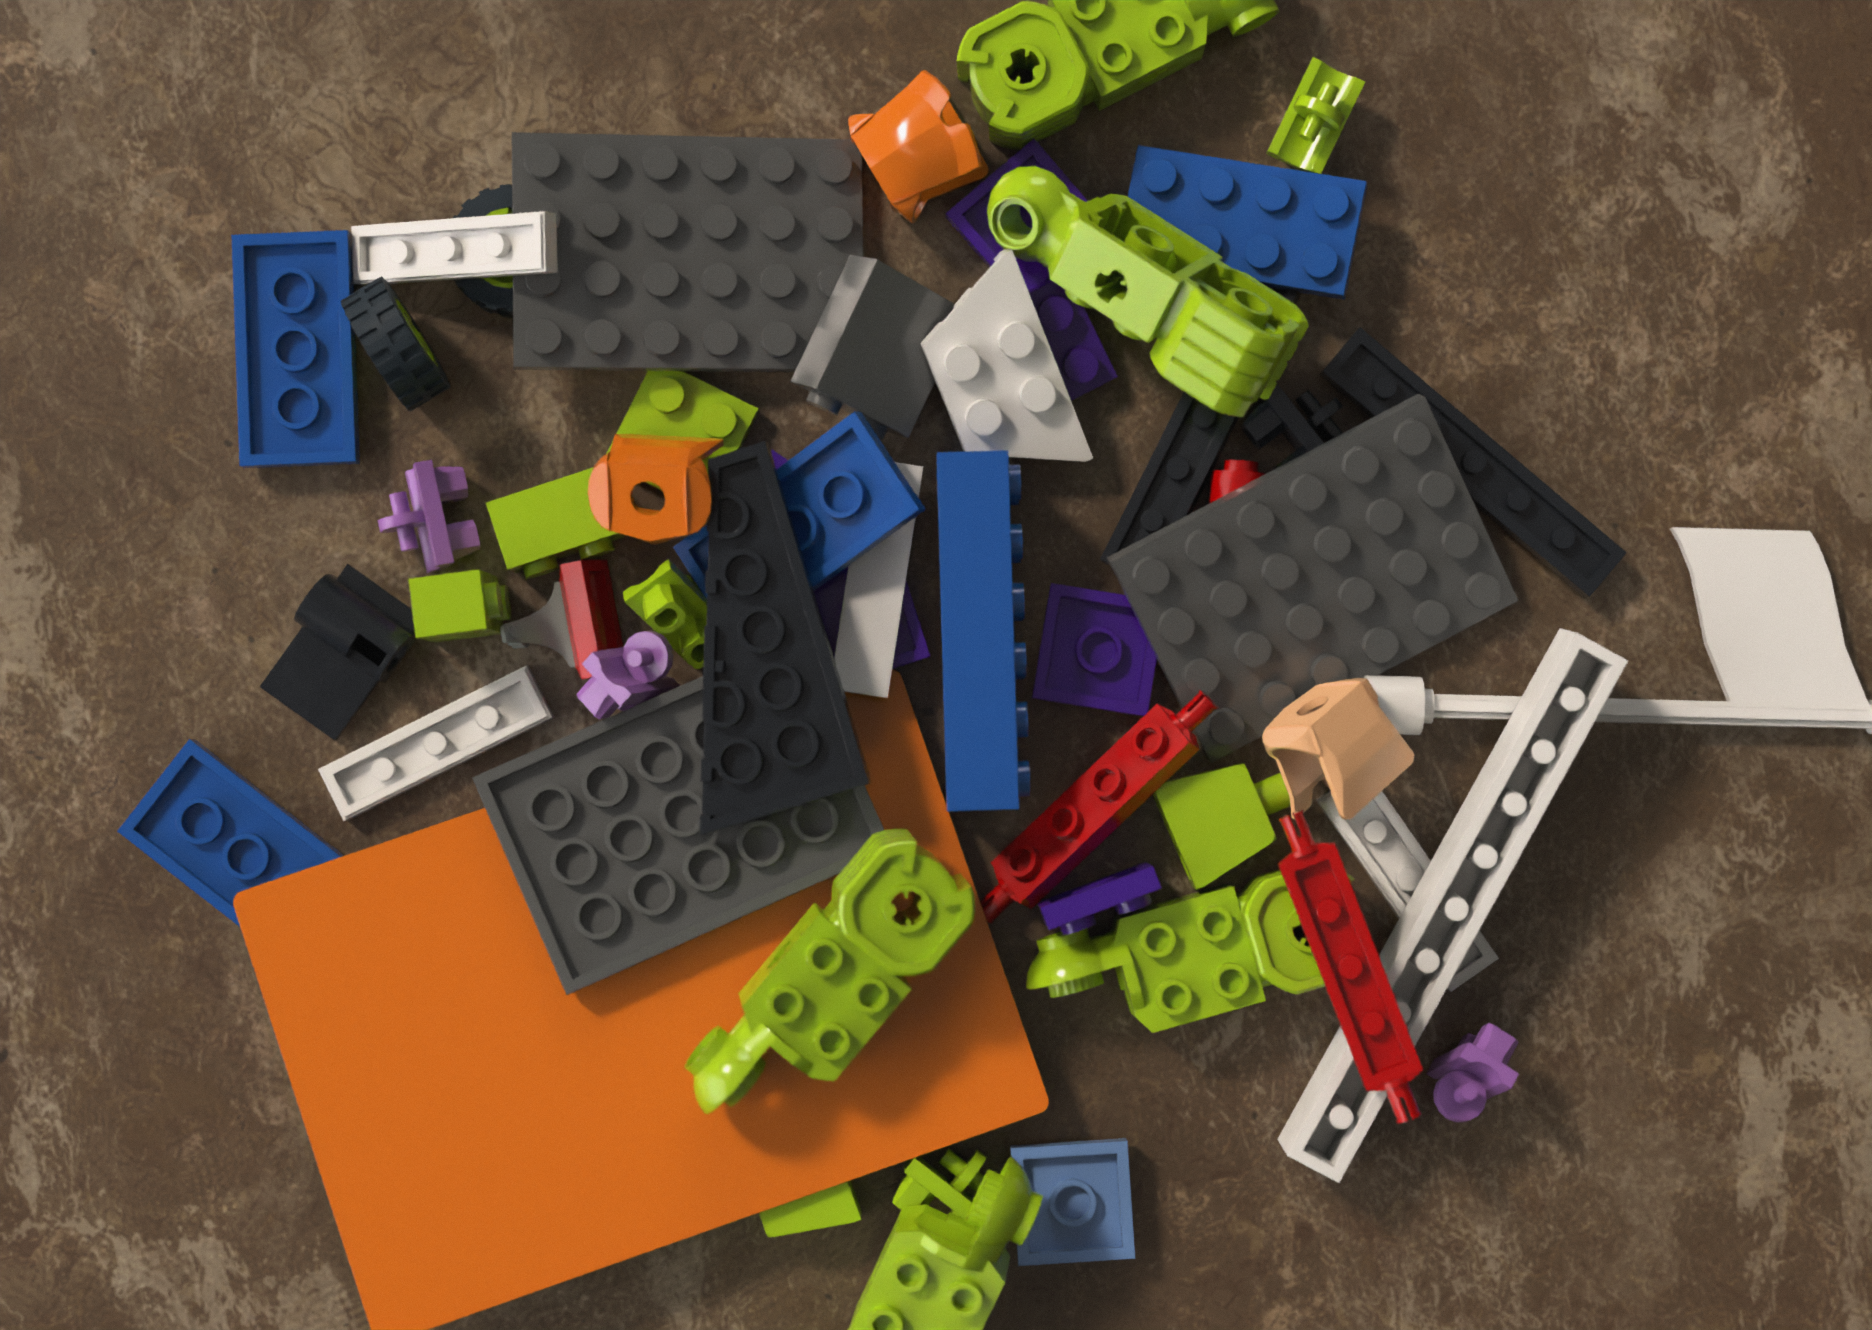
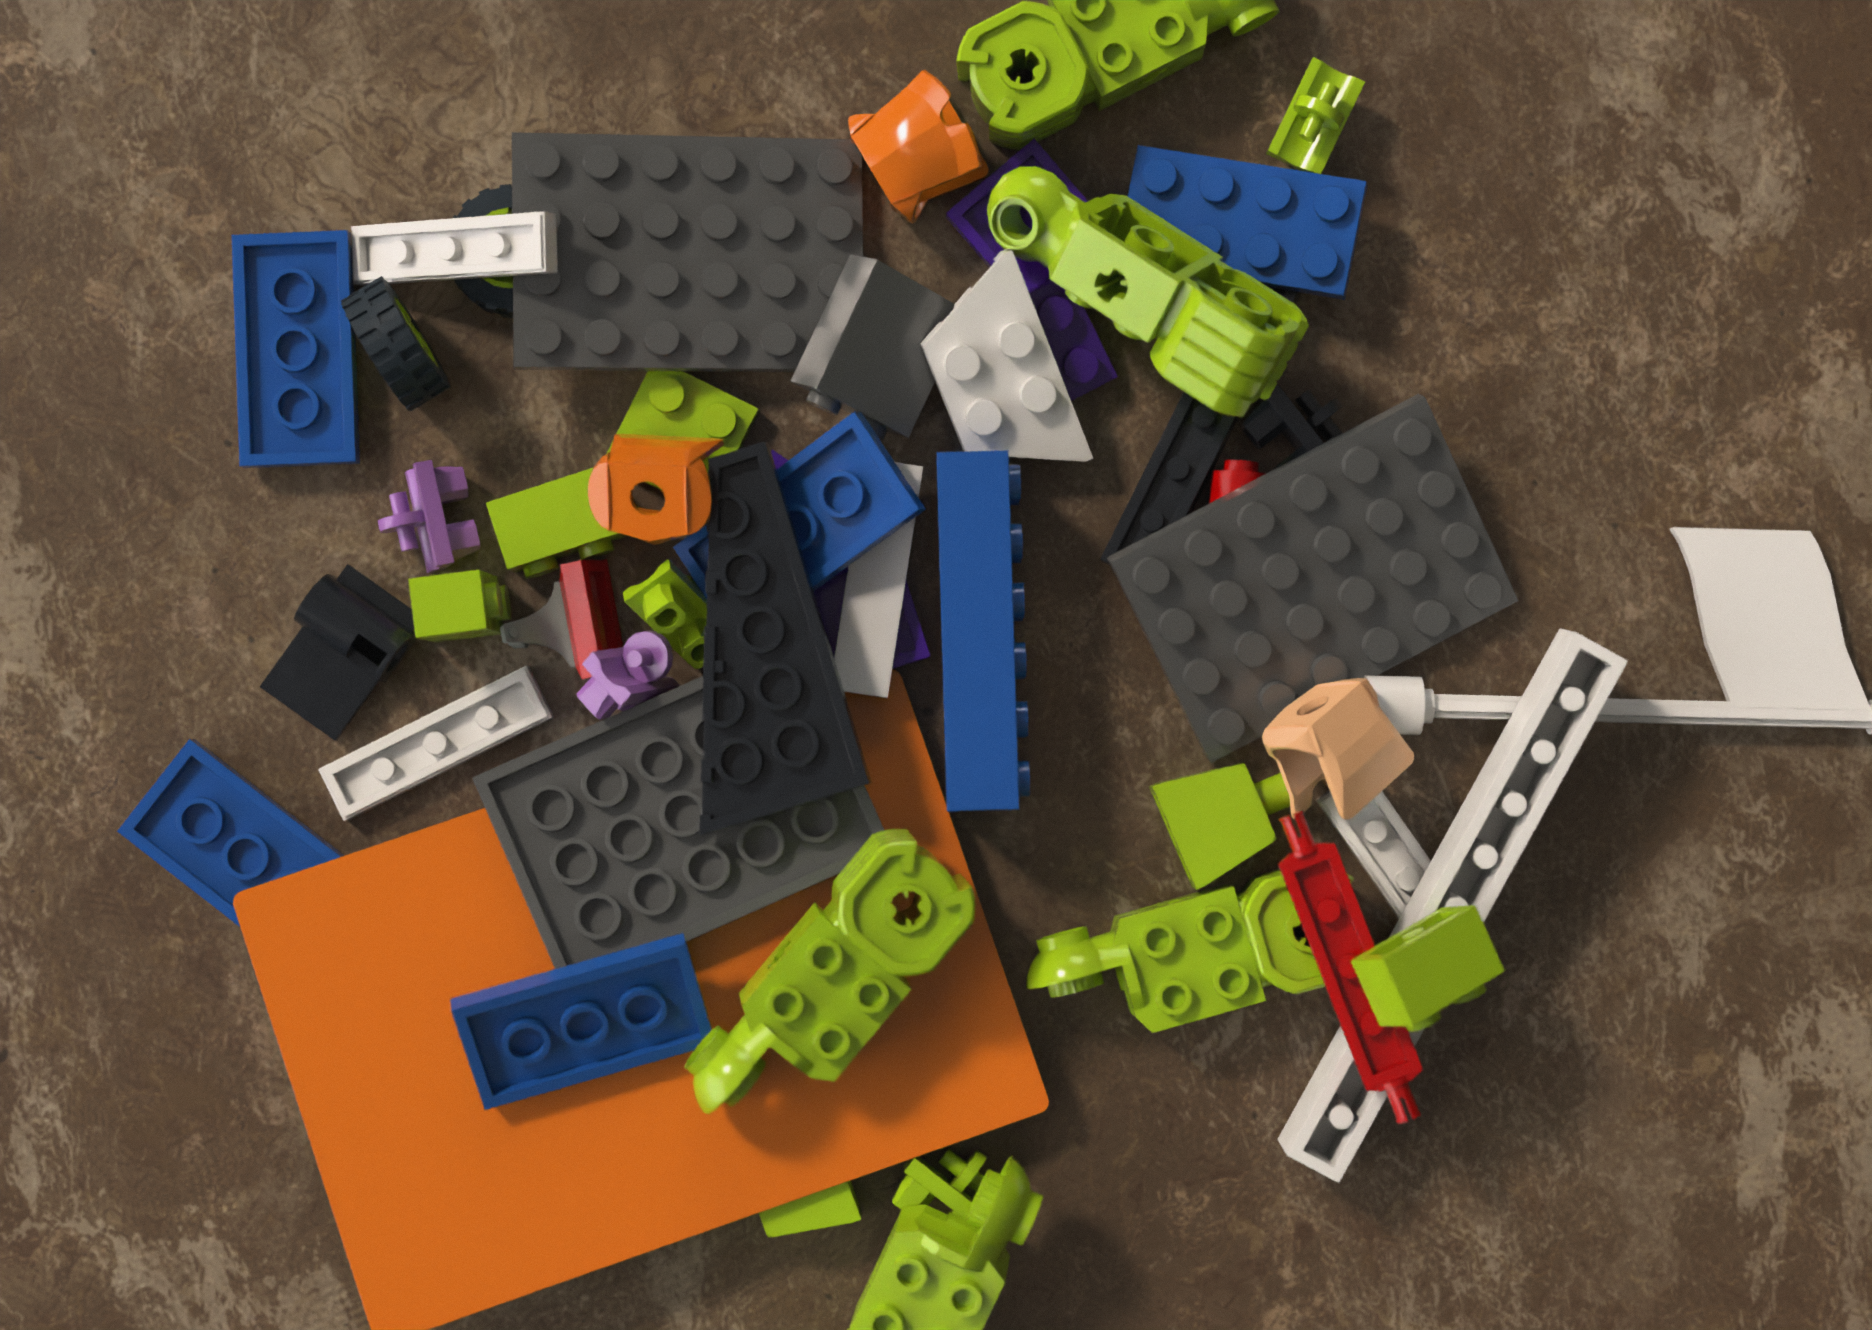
red plate [980,690,1218,924] -> none
medium blue plate [1010,1138,1135,1266] -> none
dark purple plate [1032,583,1157,717] -> none
dark purple plate [1037,862,1161,936] -> none
black plate [1320,327,1627,598] -> none
medium lavender hips [1426,1023,1519,1122] -> none
none -> blue plate [450,933,712,1110]
none -> lime brick [1351,905,1504,1032]

